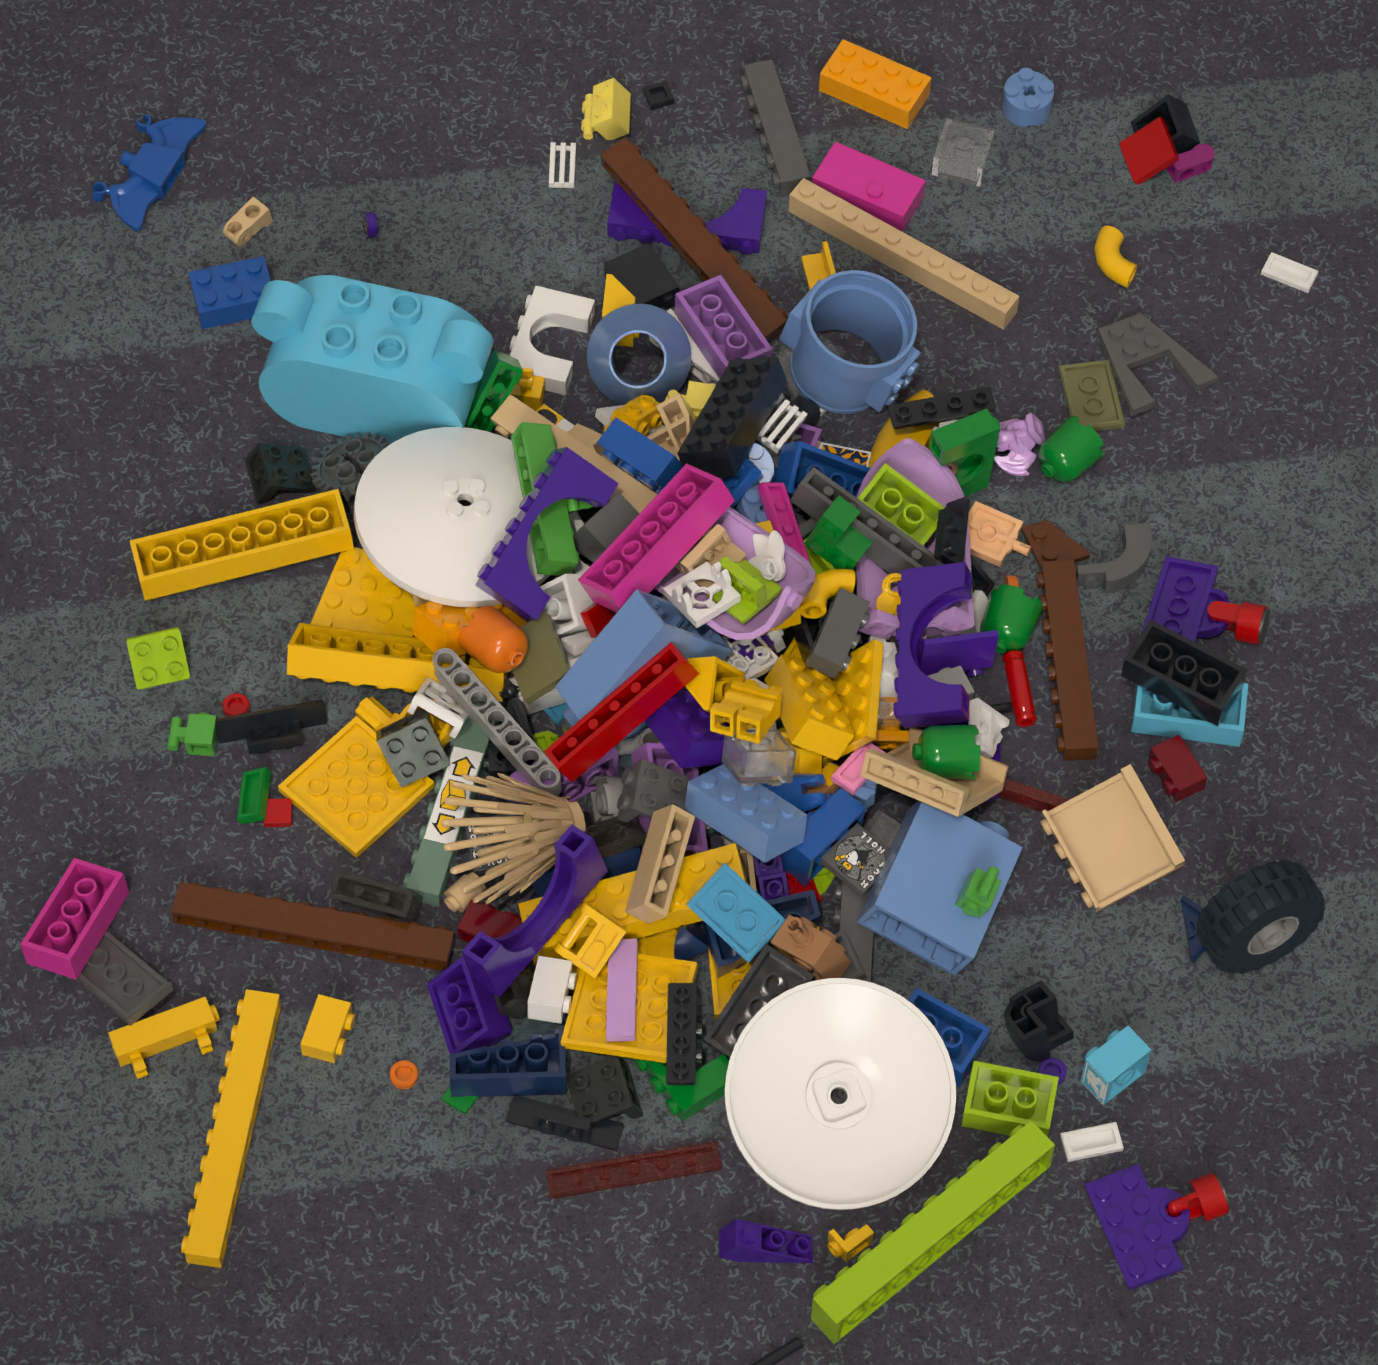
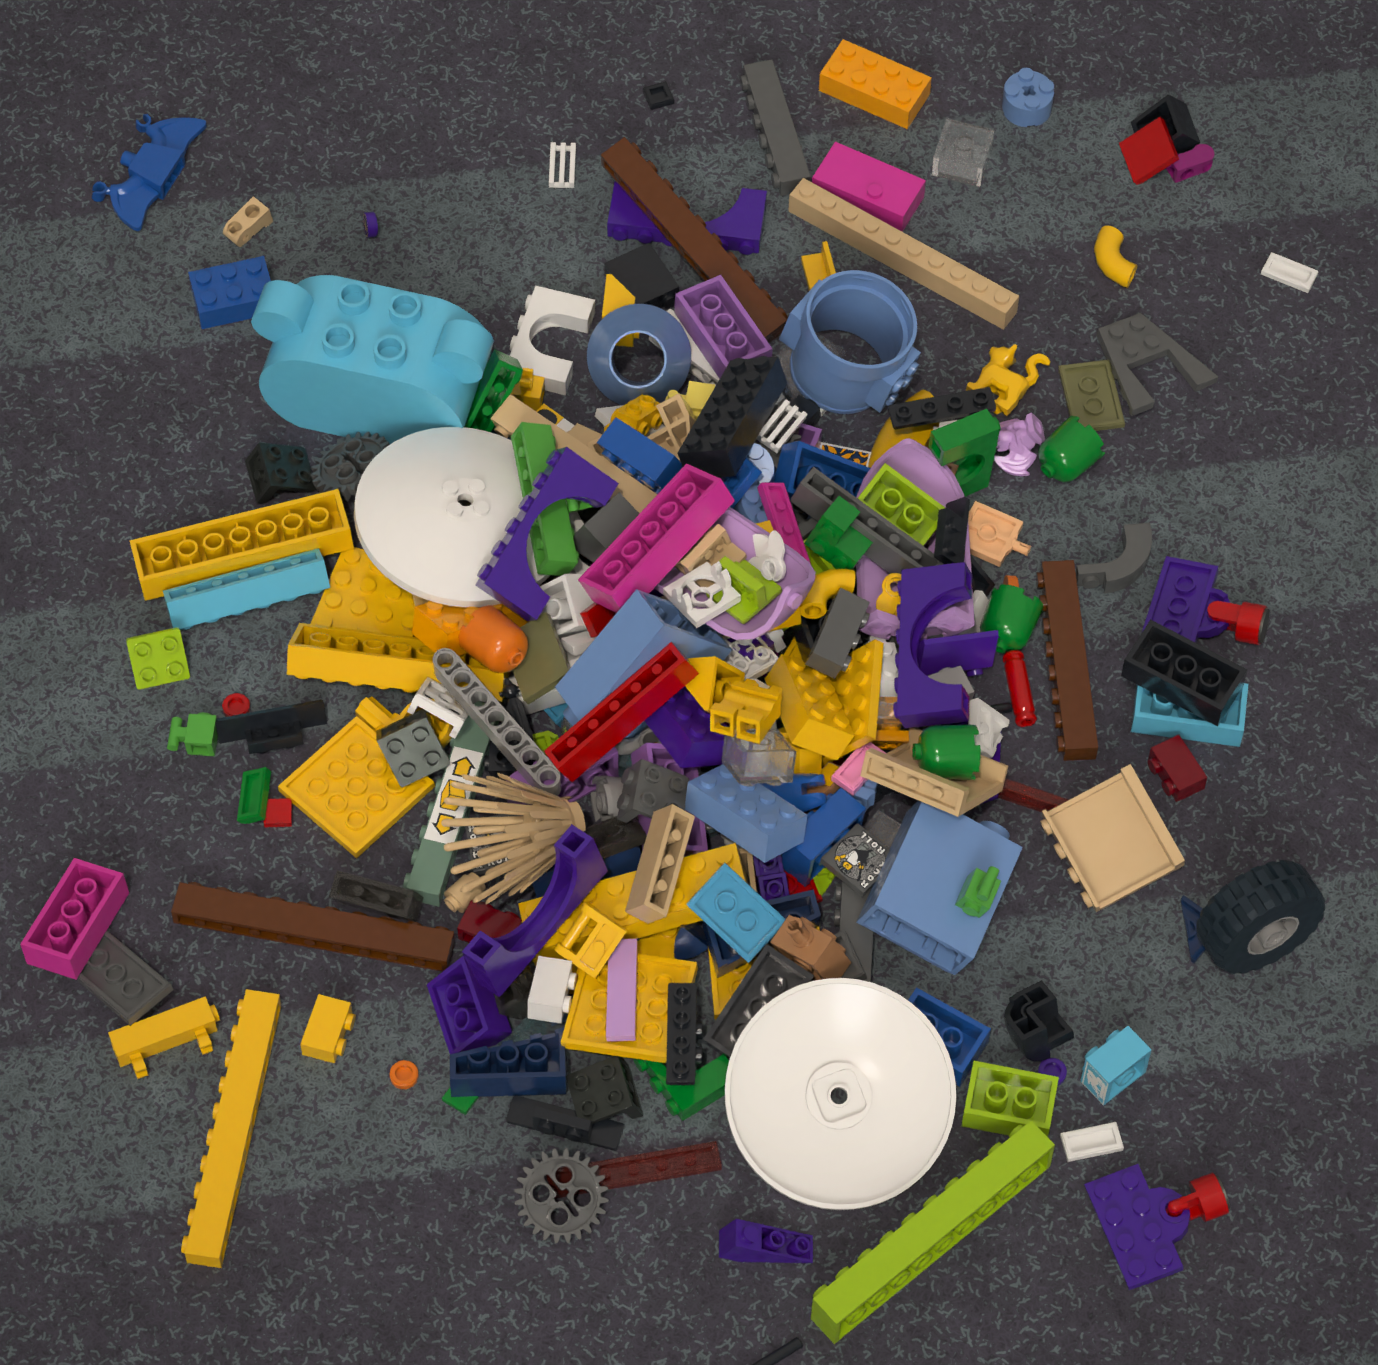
light yellow brick [581,78,631,140] -> none
yellow bracket [827,1224,874,1262] -> none
reddish brown wing [1021,520,1090,570] -> none
none -> medium azure brick [163,548,330,630]
none -> dark grey gear [514,1148,609,1243]
none -> yellow animal [966,344,1050,416]

